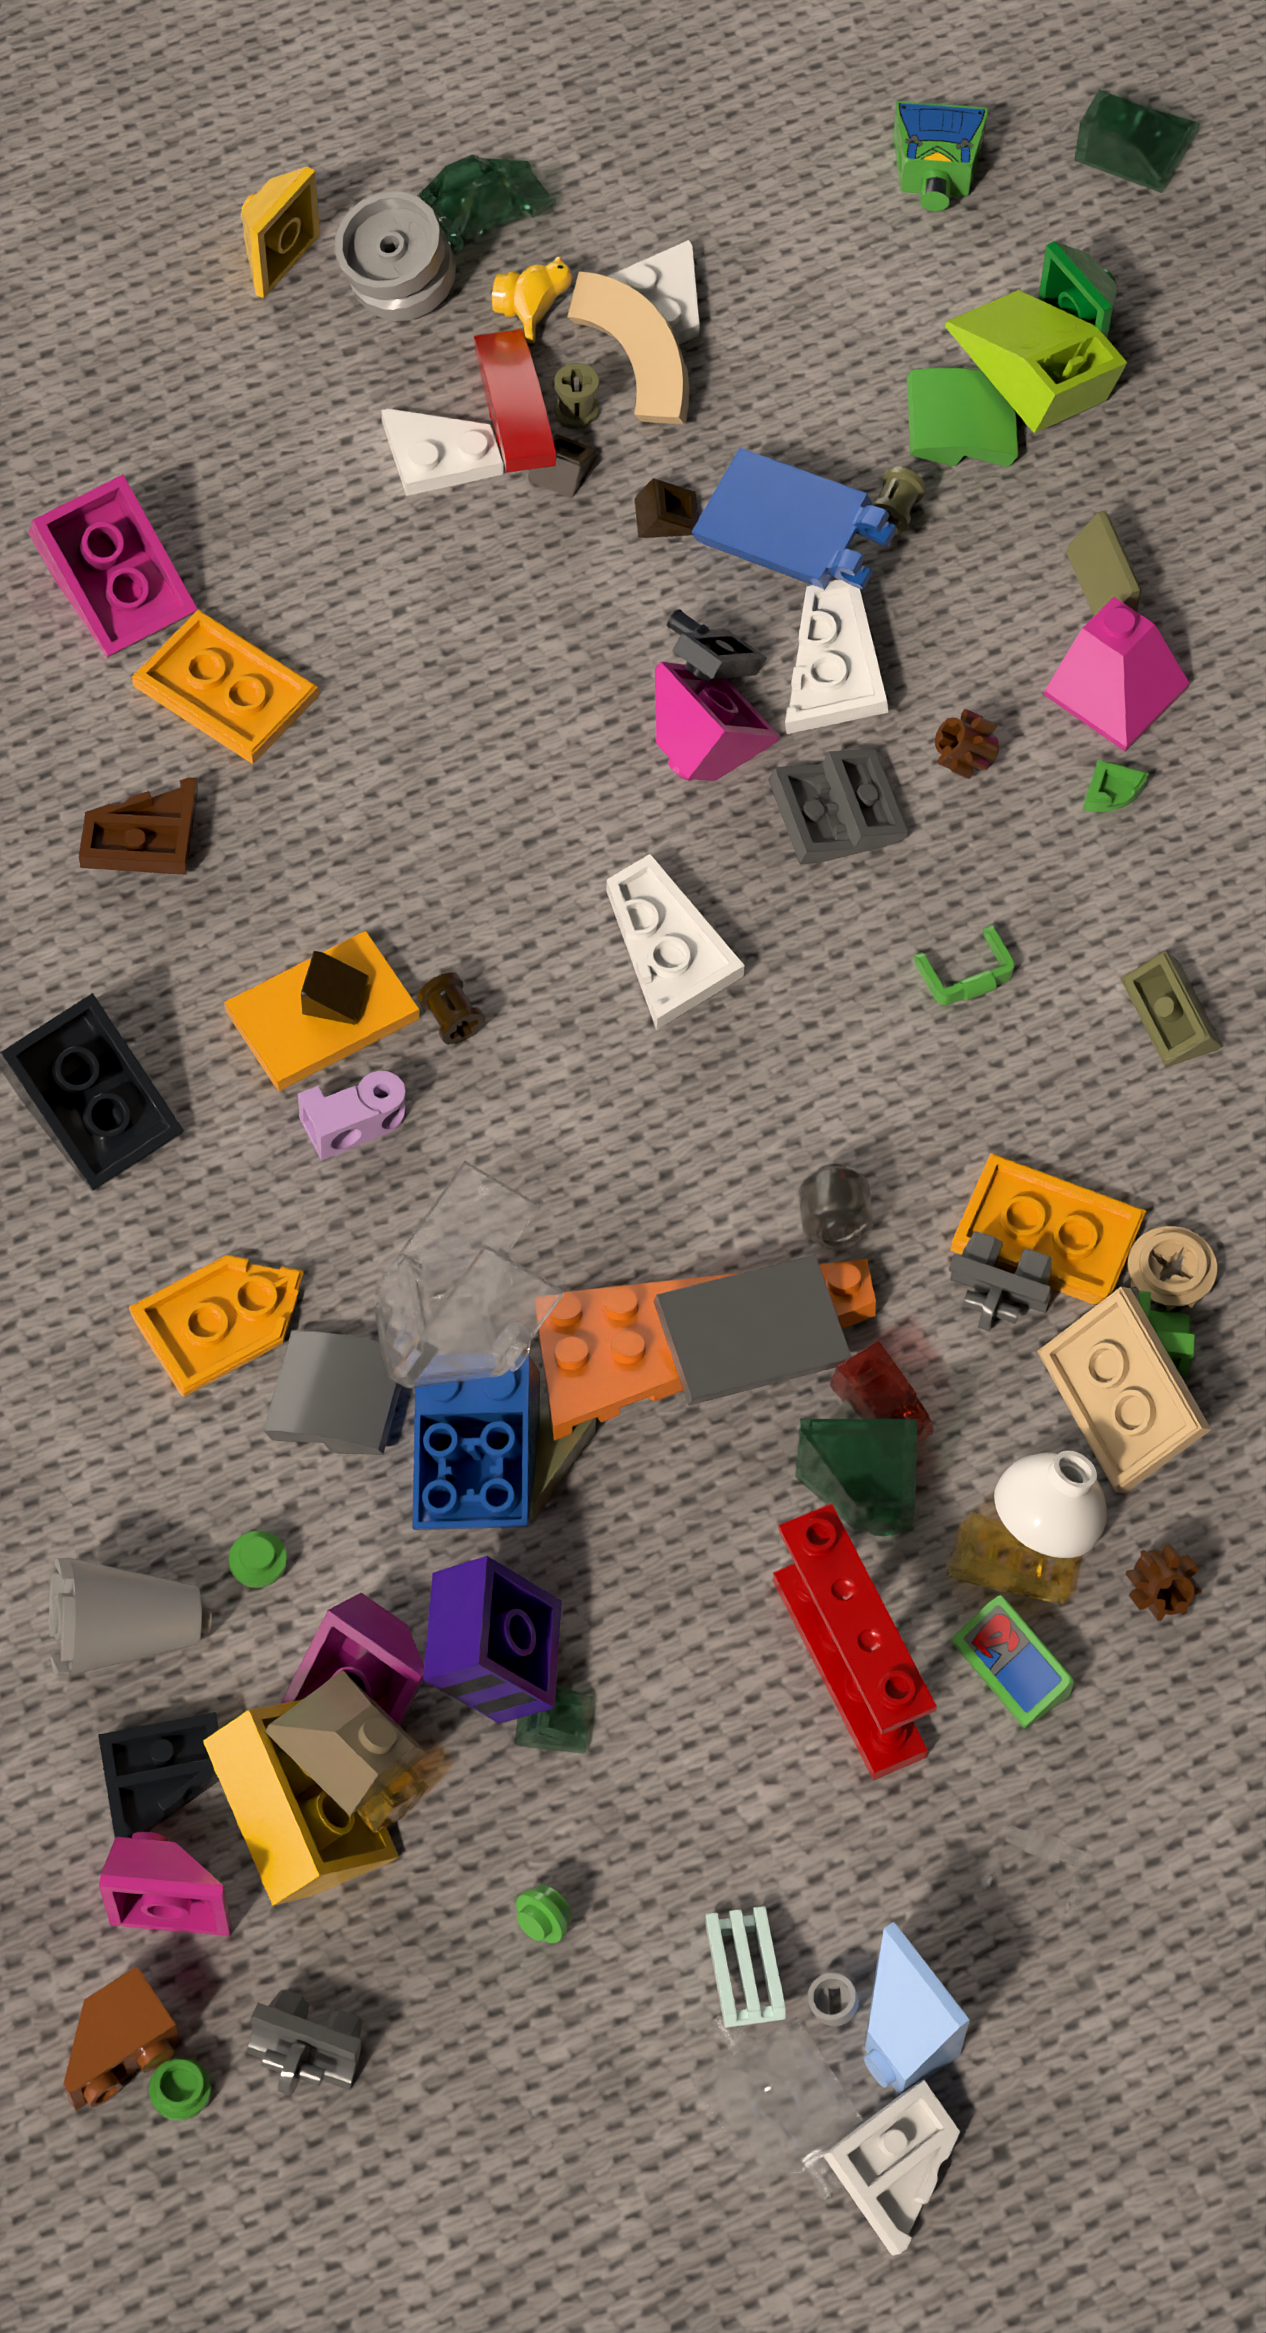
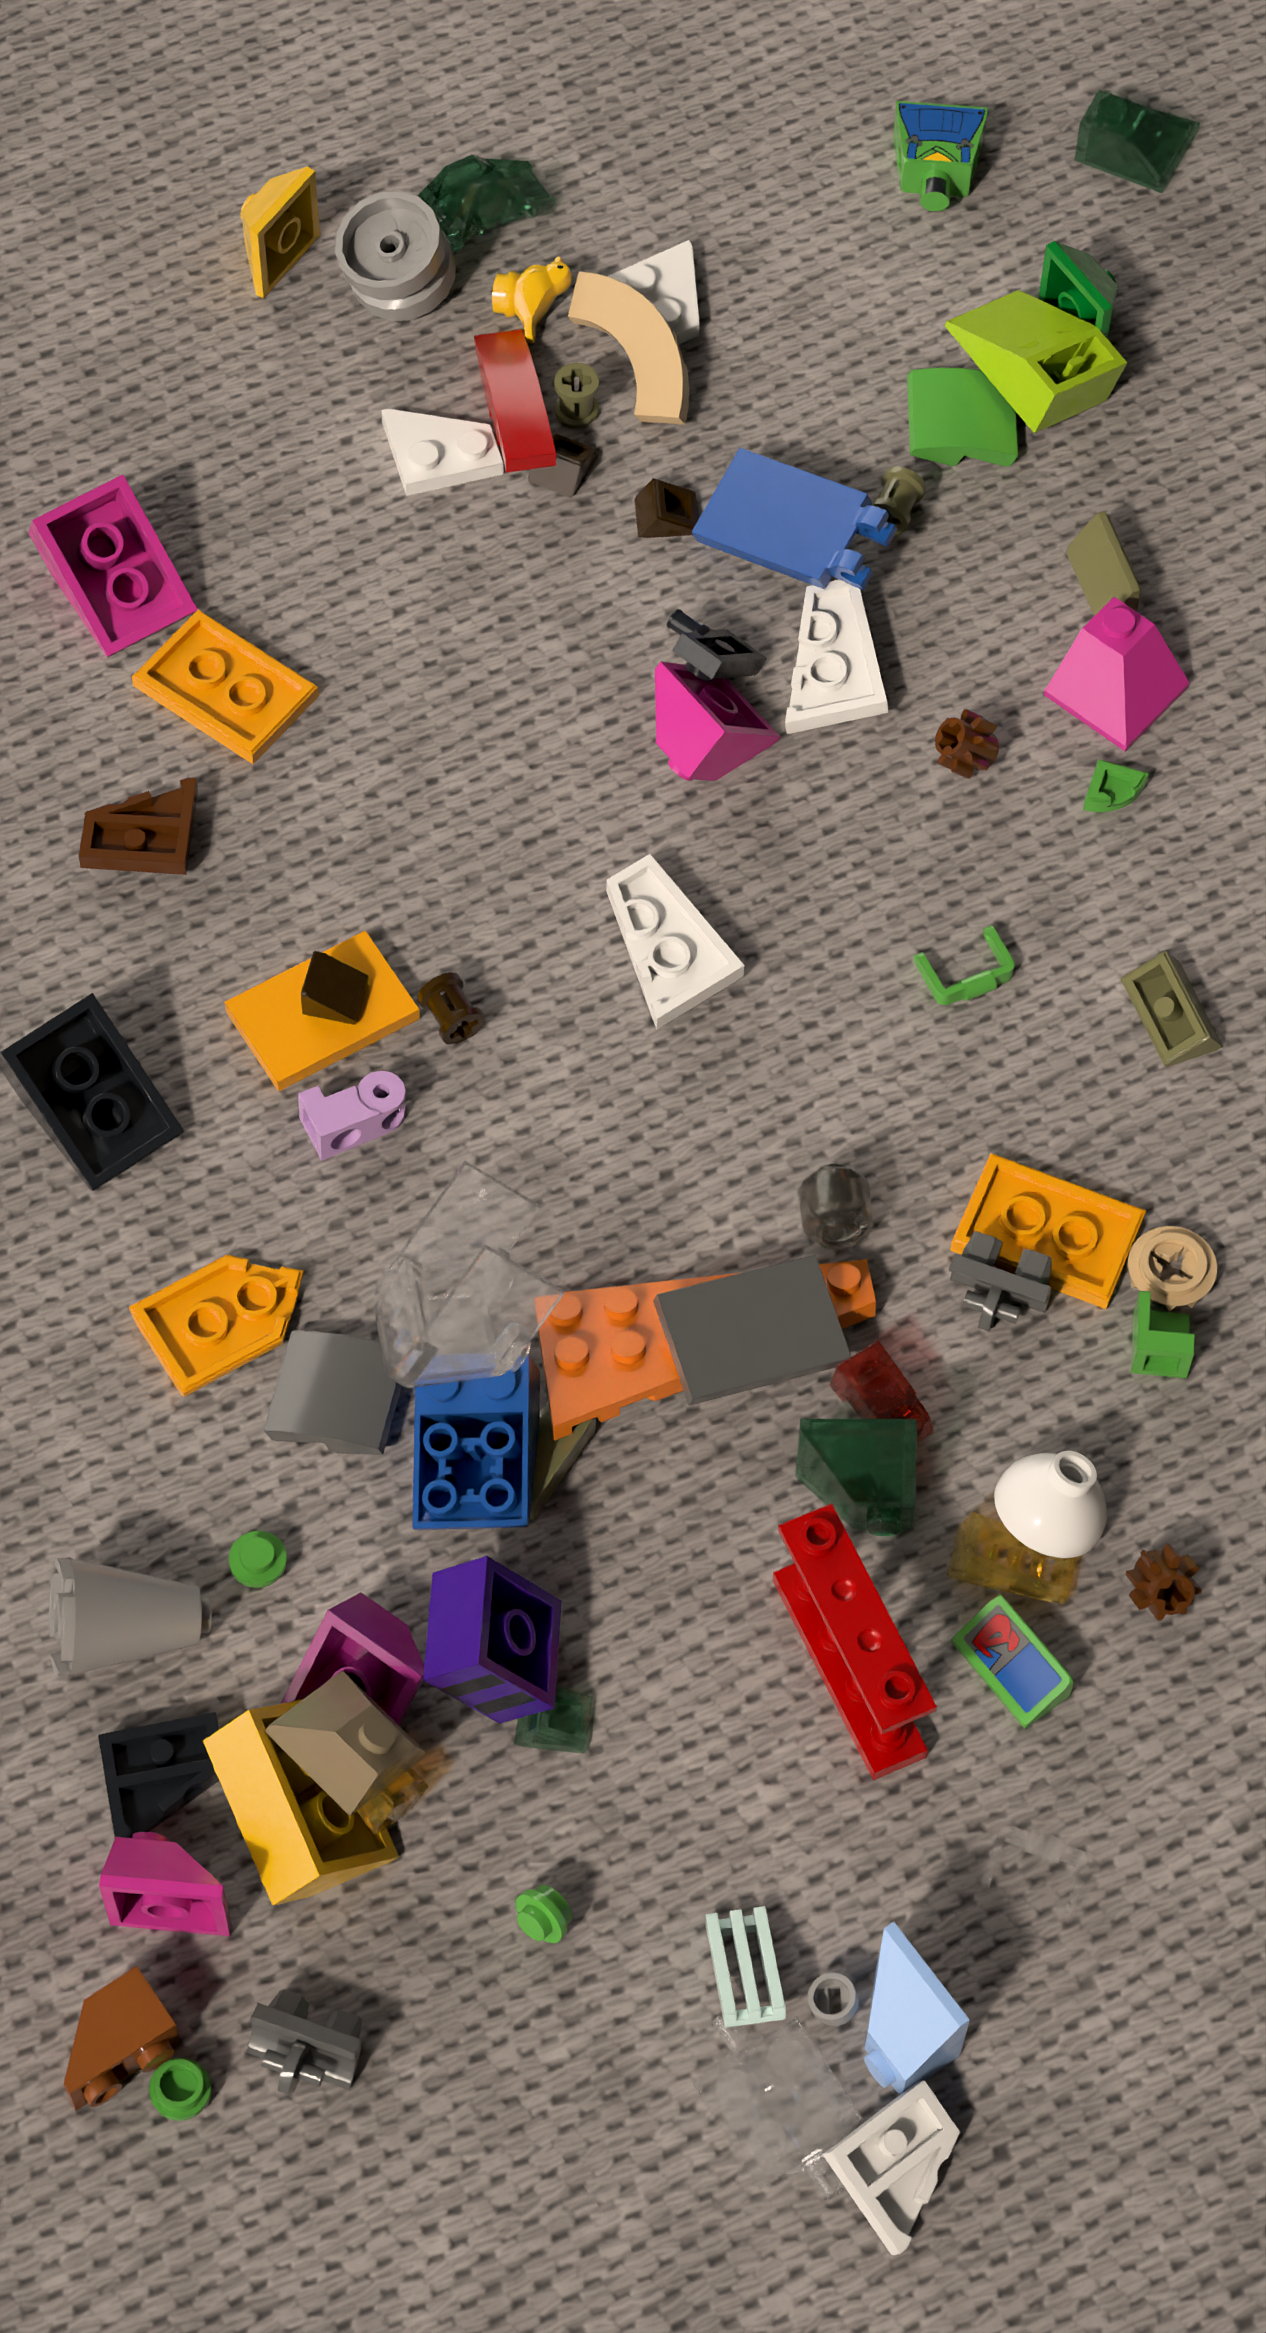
dark grey slope [768,748,908,865] -> none
tan tile [1037,1287,1211,1493] -> none

